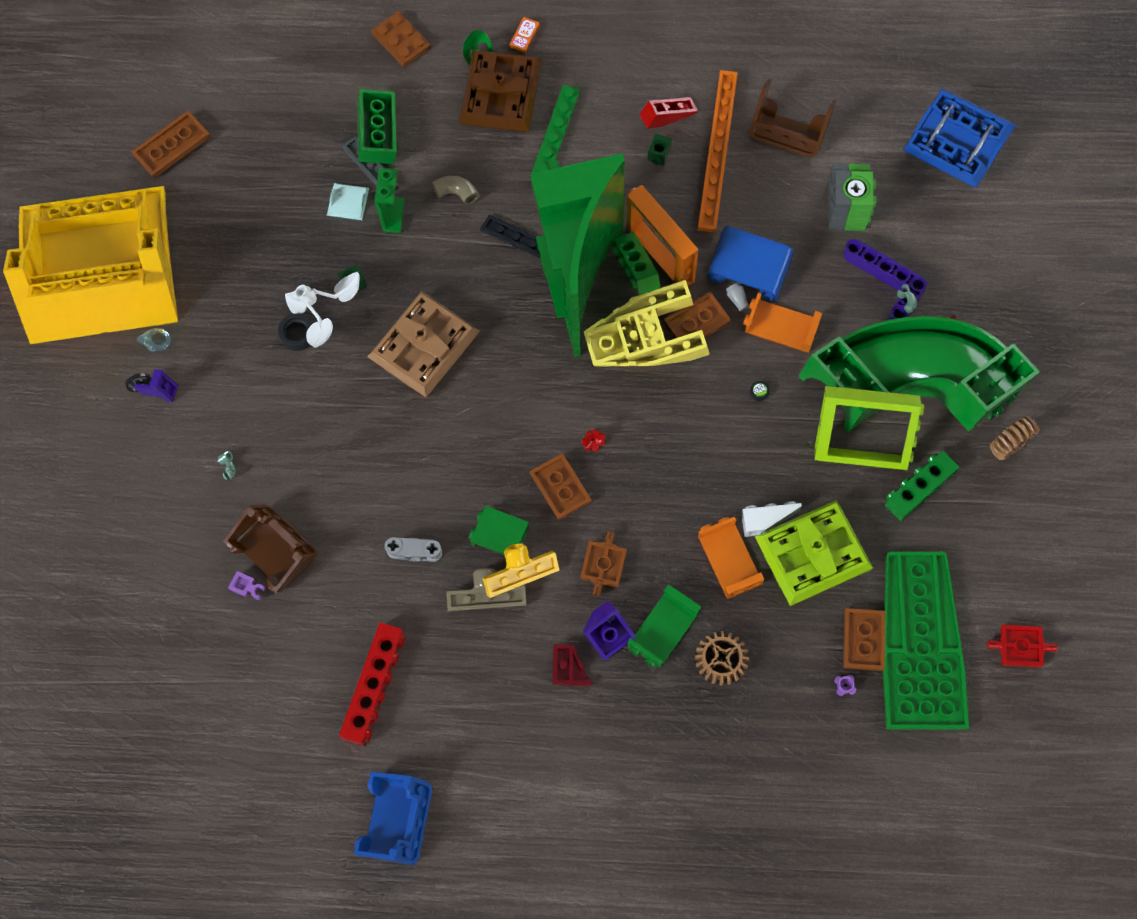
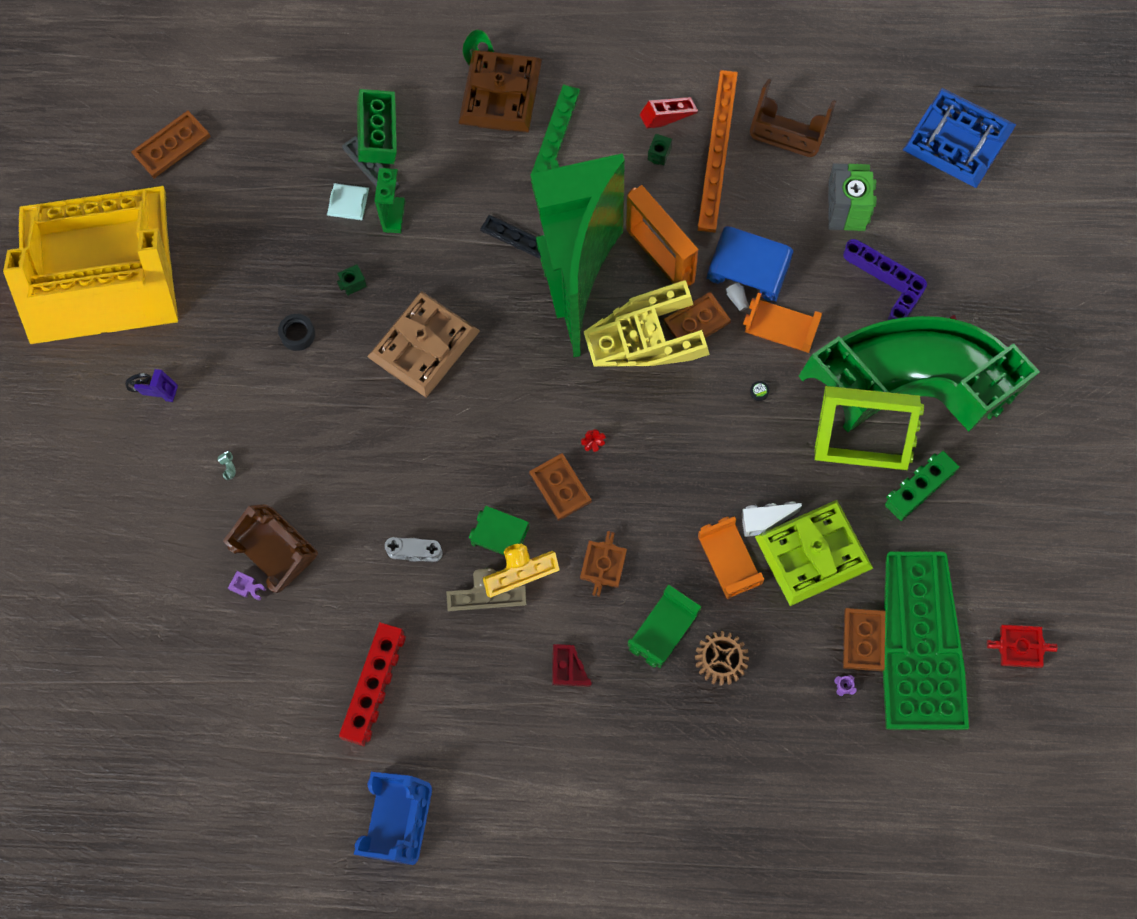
clear light blue piece [137,328,171,352] -> none
white plant [285,272,360,348] -> none
dark orange plate [371,11,431,68] -> none
dark tan cylinder [431,176,480,205] -> none
tile [509,17,540,54] -> none
dark purple slope [583,600,636,661] -> none
green brick [612,232,660,295] -> none
sand green arm [897,284,917,313] -> none
medium nougat gear [990,416,1040,460] -> none

